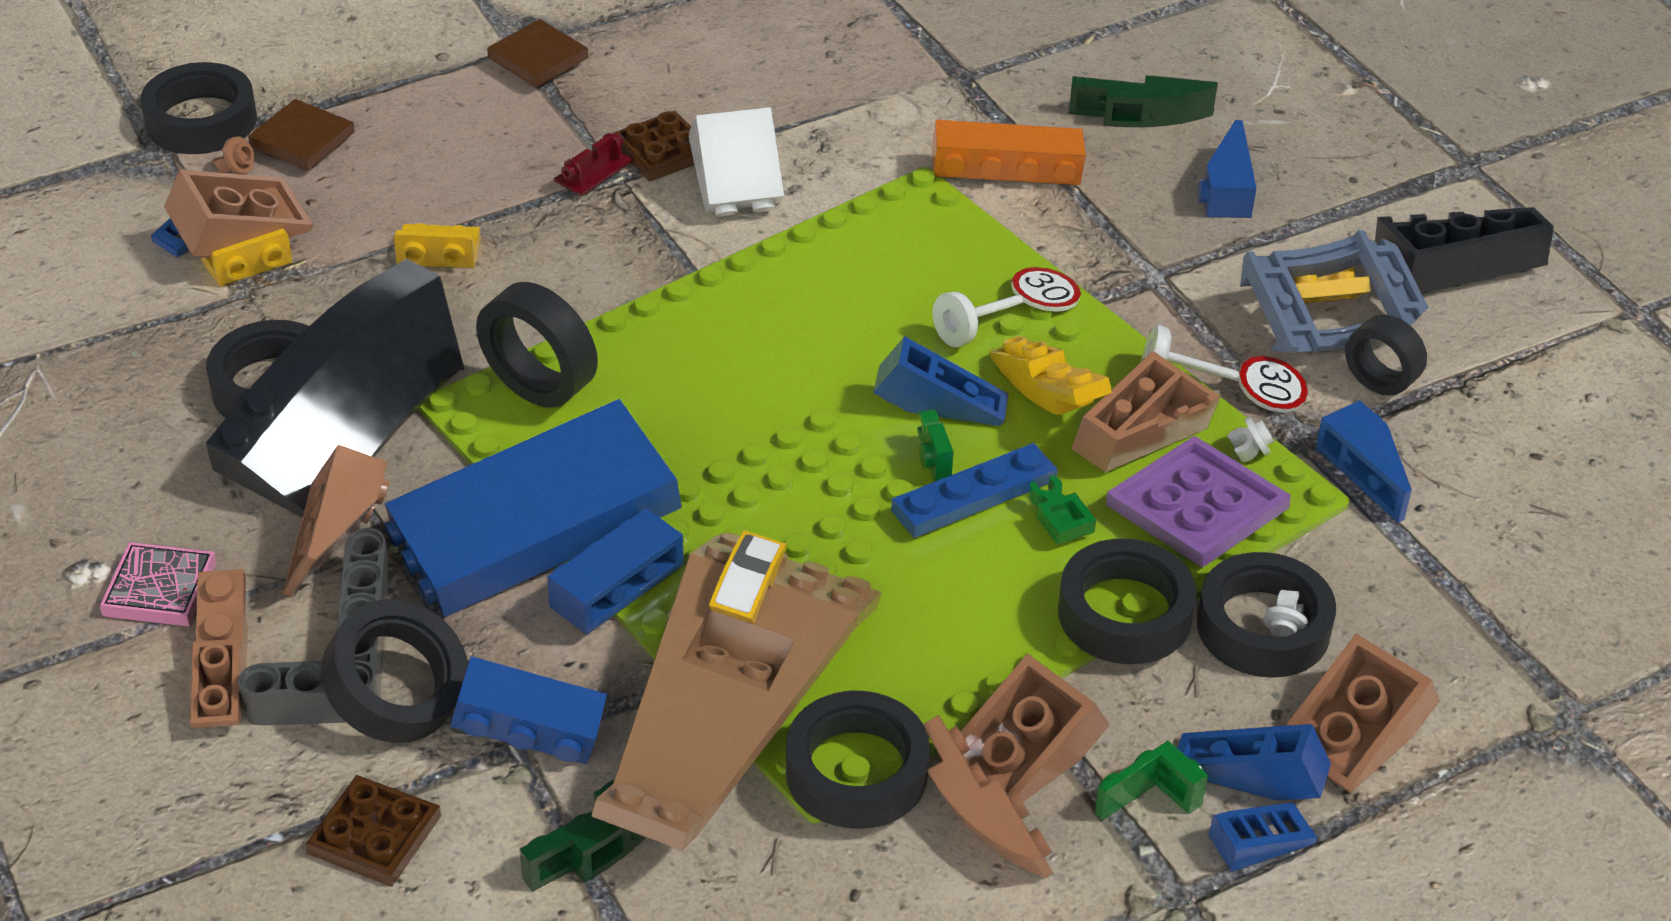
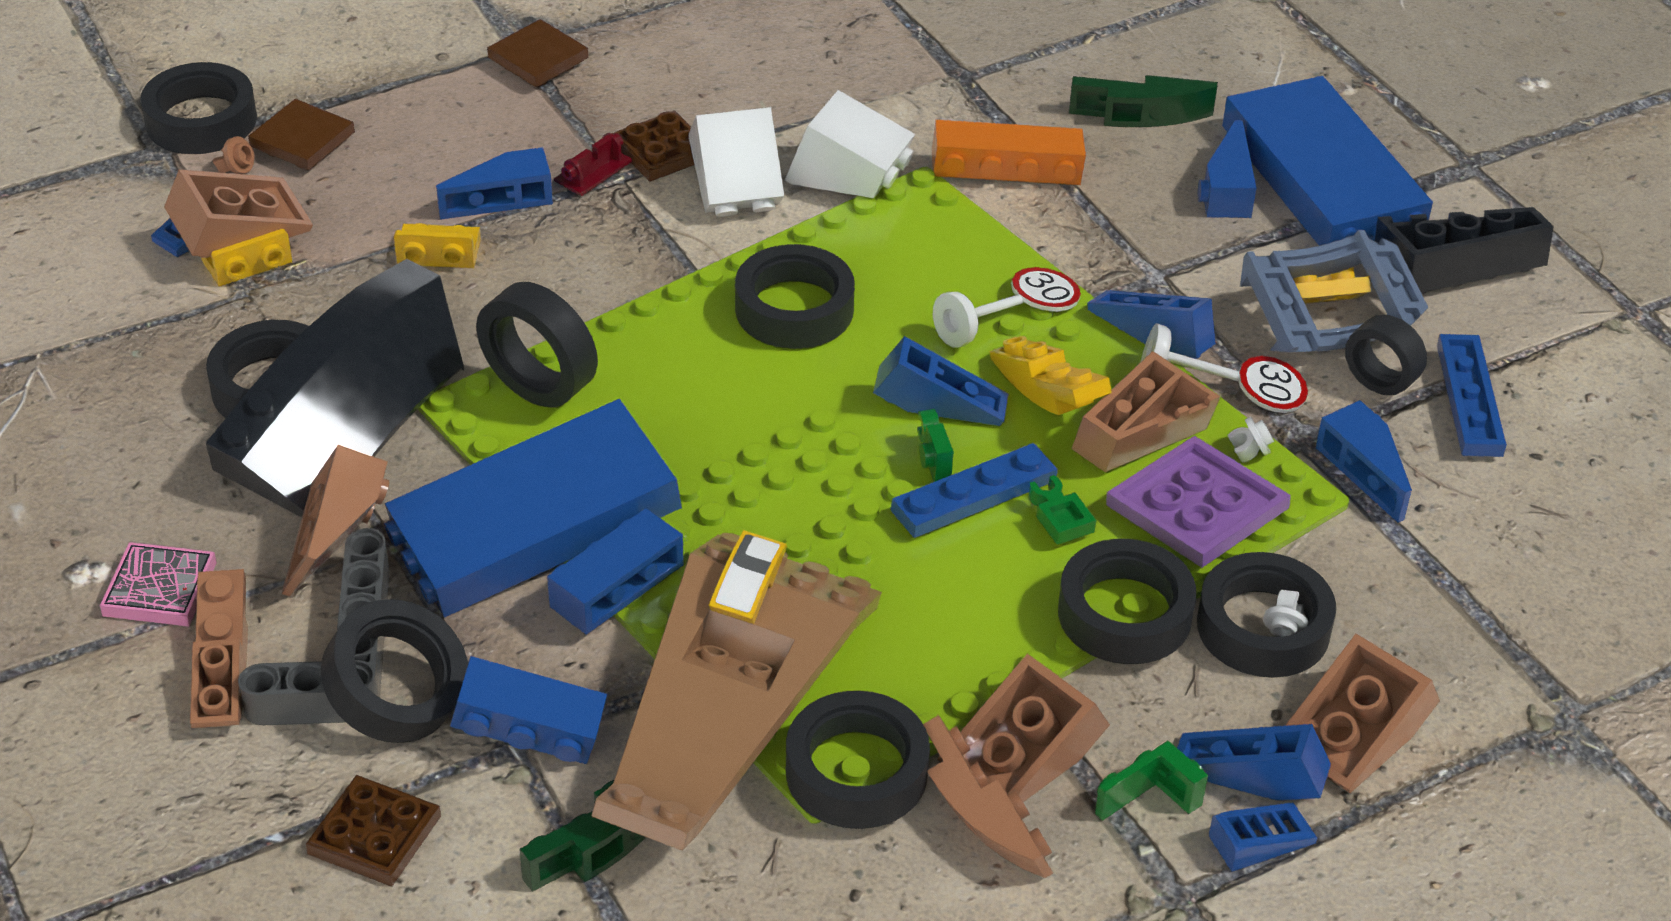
none -> blue slope [436,147,553,220]
none -> black tyre [735,244,855,349]
none -> white slope [785,90,915,198]
none -> blue slope [1087,290,1215,359]
none -> blue brick [1222,76,1433,246]
none -> blue plate [1437,334,1507,457]

